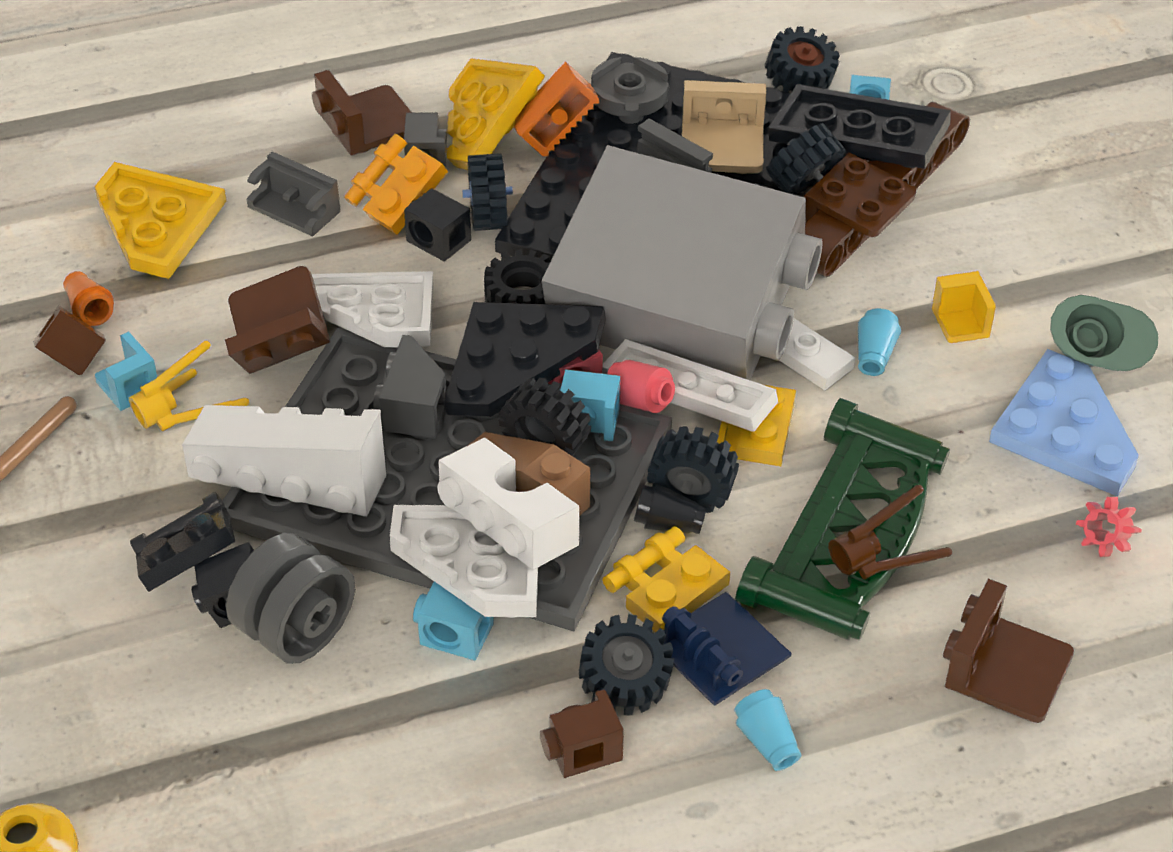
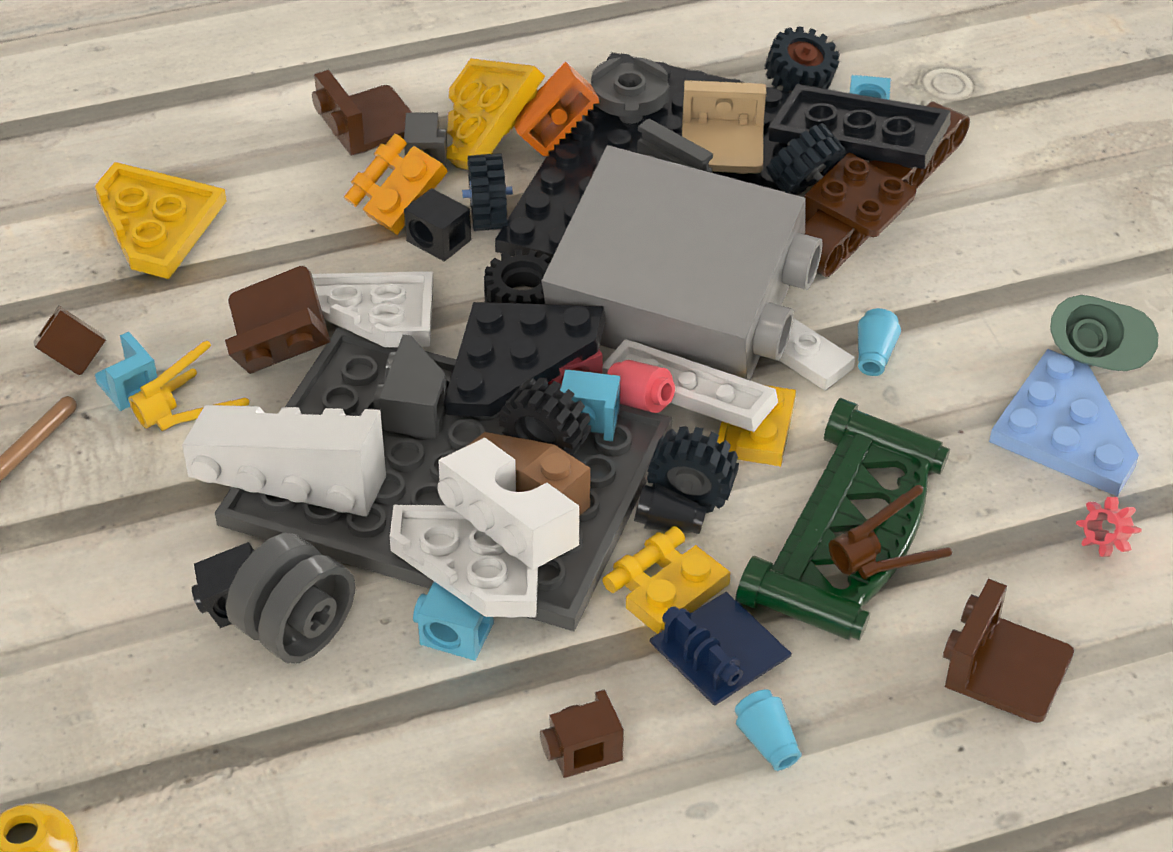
orange cone [63,271,114,326] -> none
black plate [130,492,235,592] -> none
dark grey hinge [247,151,340,237] -> none
black wheel [579,614,674,715] -> none
yellow panel [932,271,996,343] -> none

